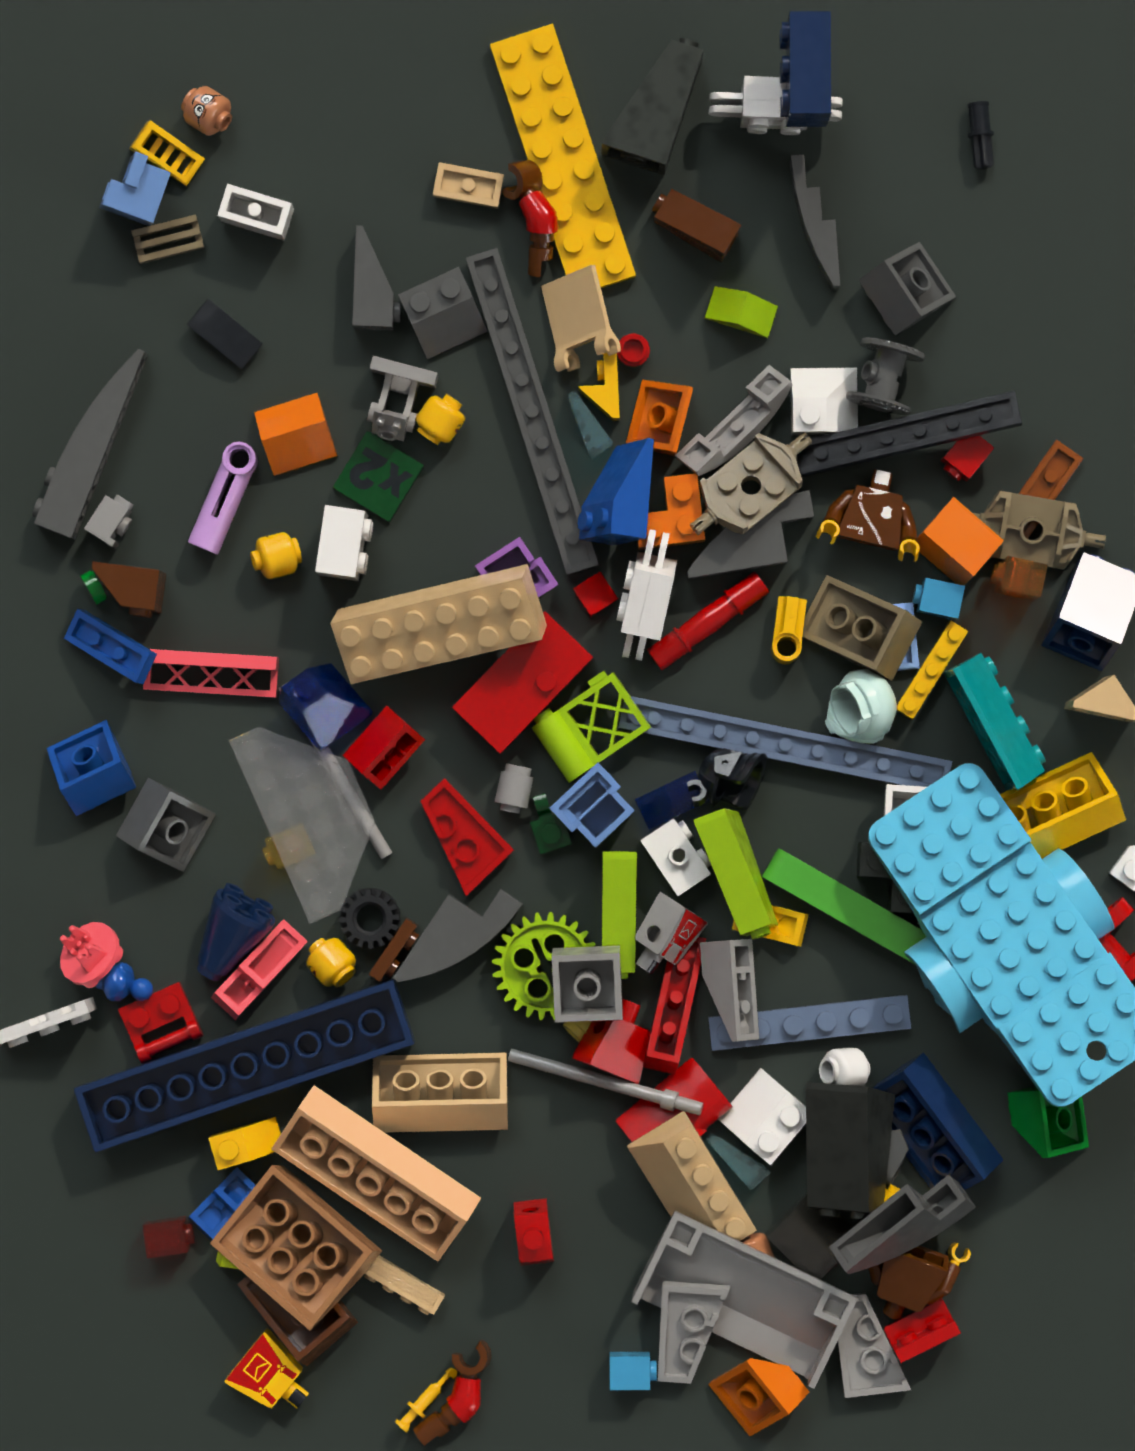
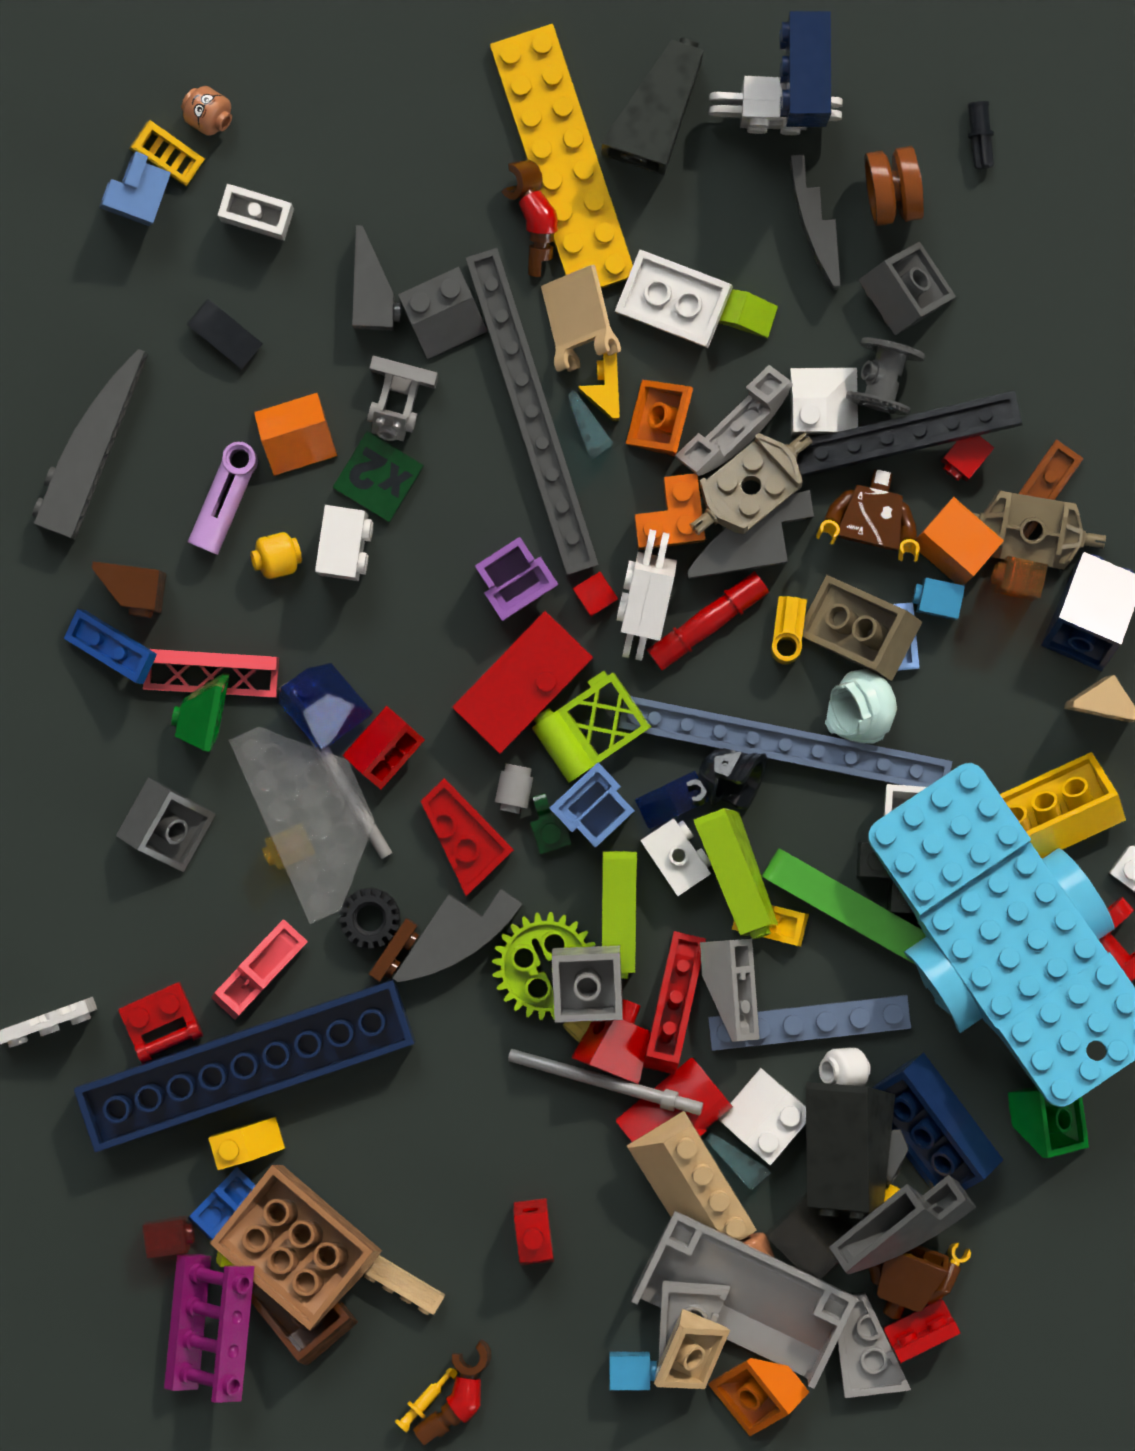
blue slope [46,720,136,816] -> none
coral plate [59,922,123,988] -> none
green tile [80,570,107,605] -> none
light grey brick [84,494,133,549] -> none
blue animal [96,962,153,1001] -> none
dark tan tile [131,214,205,264] -> none
dark blue cone [197,883,276,981] -> none
torso [224,1328,309,1409] -> none
light nougat brick [271,1085,481,1262] -> none
yellow head [307,938,356,988] -> none
tan brick [330,564,547,684] -> none
tan slope [372,1053,508,1133] -> none
yellow head [416,394,465,445] -> none
tan plate [433,162,504,209] -> none
blue slope [577,438,654,545] -> none
red plate [617,333,650,367] -> none
light grey torso [635,892,708,974] -> none
reddish brown slope [652,188,741,263] -> none
yellow piece [897,620,968,720] -> none
teal slope [943,653,1046,790] -> none
none -> magenta fence [164,1254,255,1403]
none -> green slope [171,673,230,752]
none -> white plate [615,250,733,348]
none -> tan slope [654,1309,730,1389]
none -> dark orange wheel [864,146,924,226]

